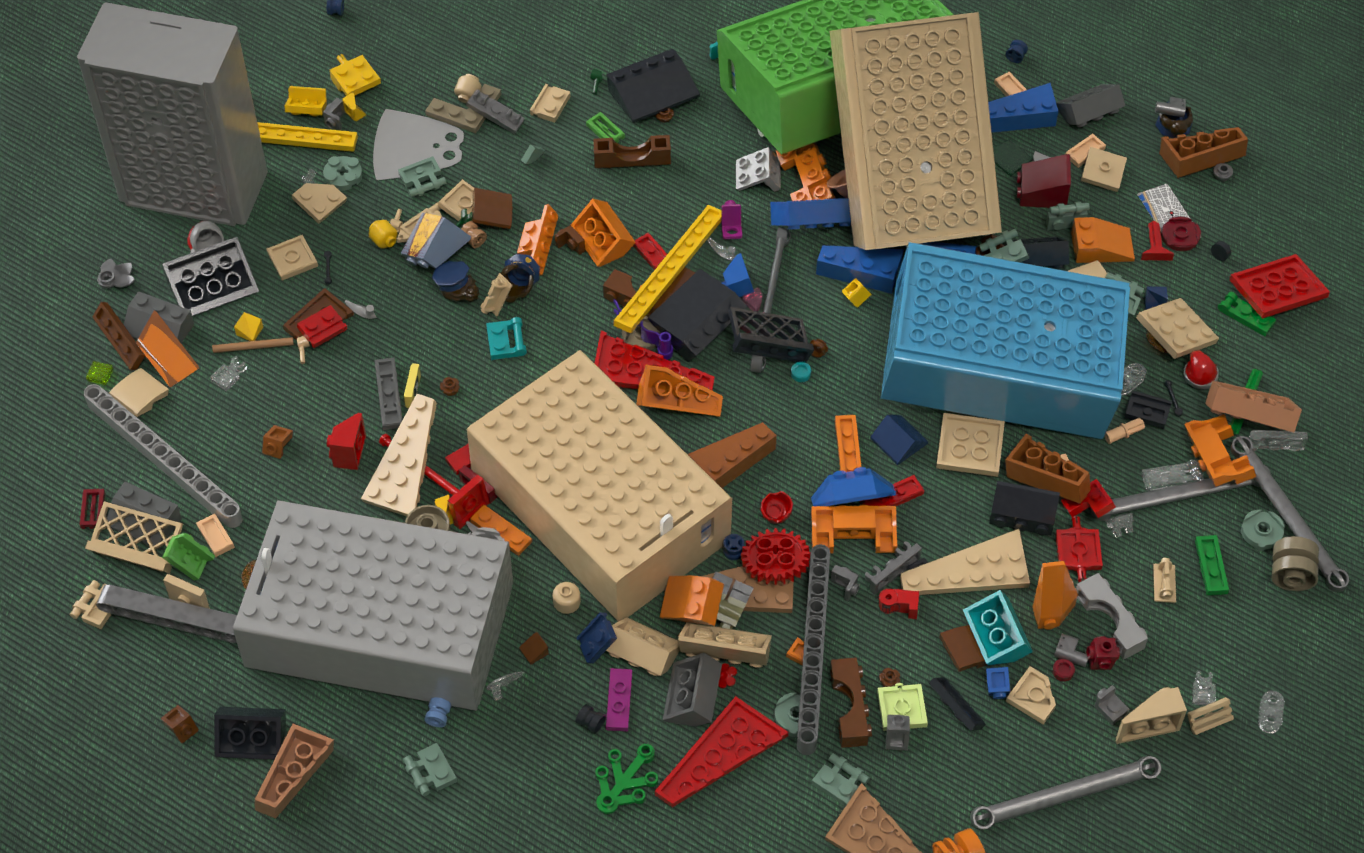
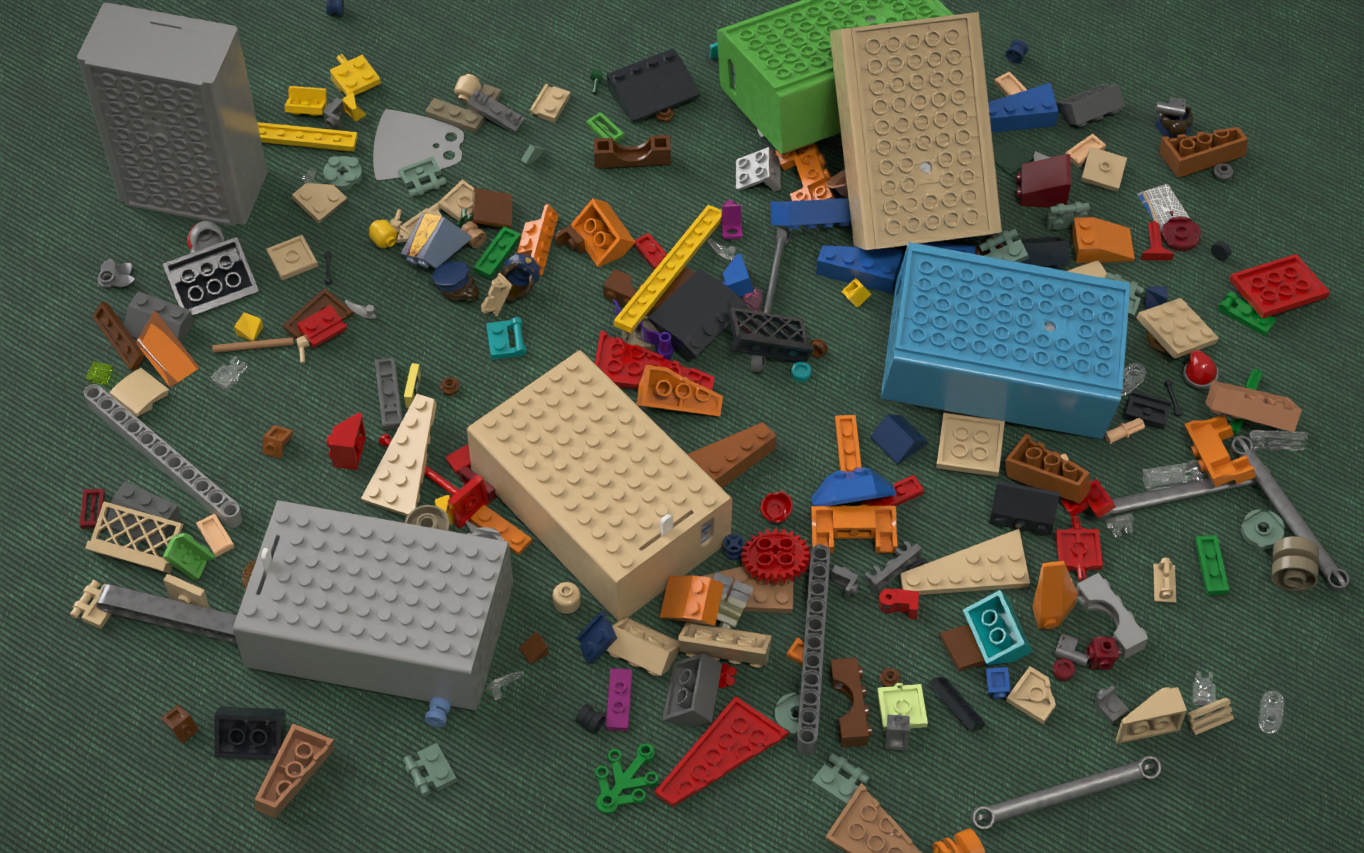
none -> green plate [474,226,521,279]

